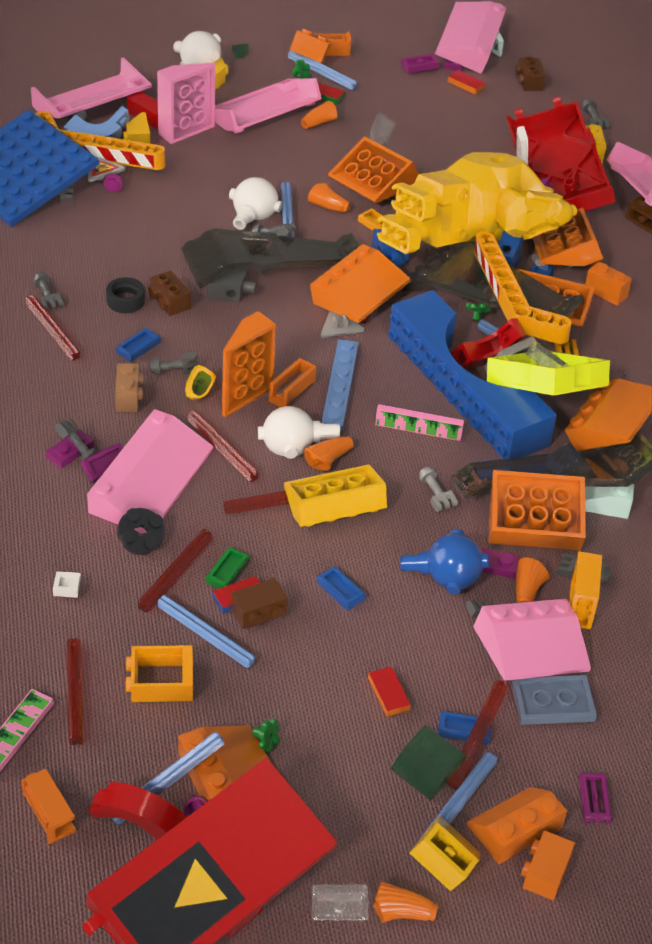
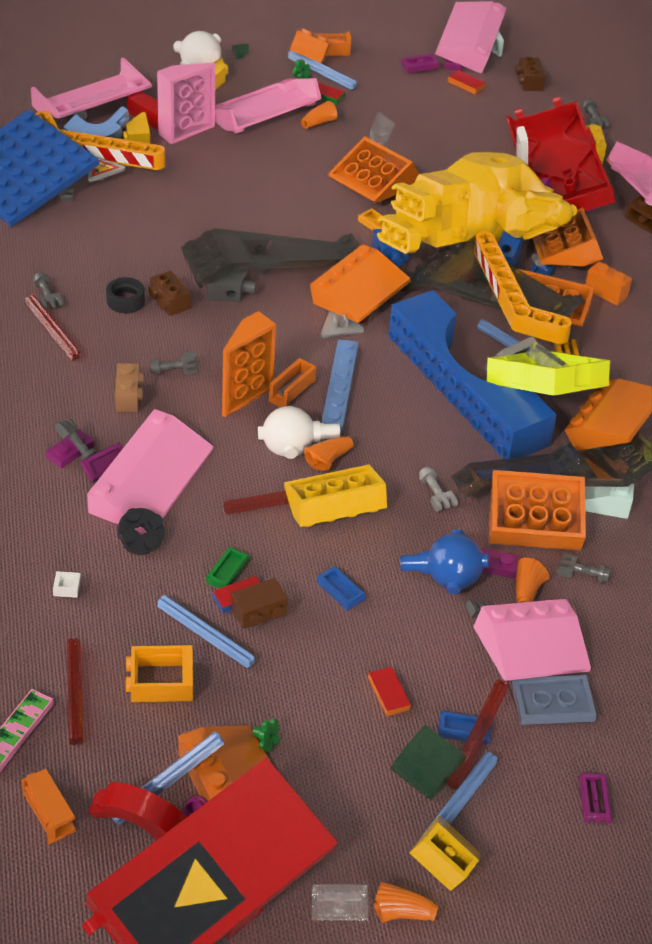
magenta plate [104,173,123,192] -> none
blue tile [116,328,161,362] -> none
clear red axle [137,529,212,612] -> none
rock [185,365,216,400] -> none
clear red axle [187,410,259,482] -> none
white piece [229,177,283,230] -> none
dark grey hinge [252,223,297,240] -> none
medium blue axle [281,182,295,245] -> none
orange piece [308,183,351,213] -> none
tile [375,404,464,441] -> none
red arch [450,318,526,370] -> none
green plant [465,303,491,321] -> none
orange slope [466,787,567,865] -> none
orange brick [521,830,575,901] -> none
light orange window [569,551,602,629] -> none

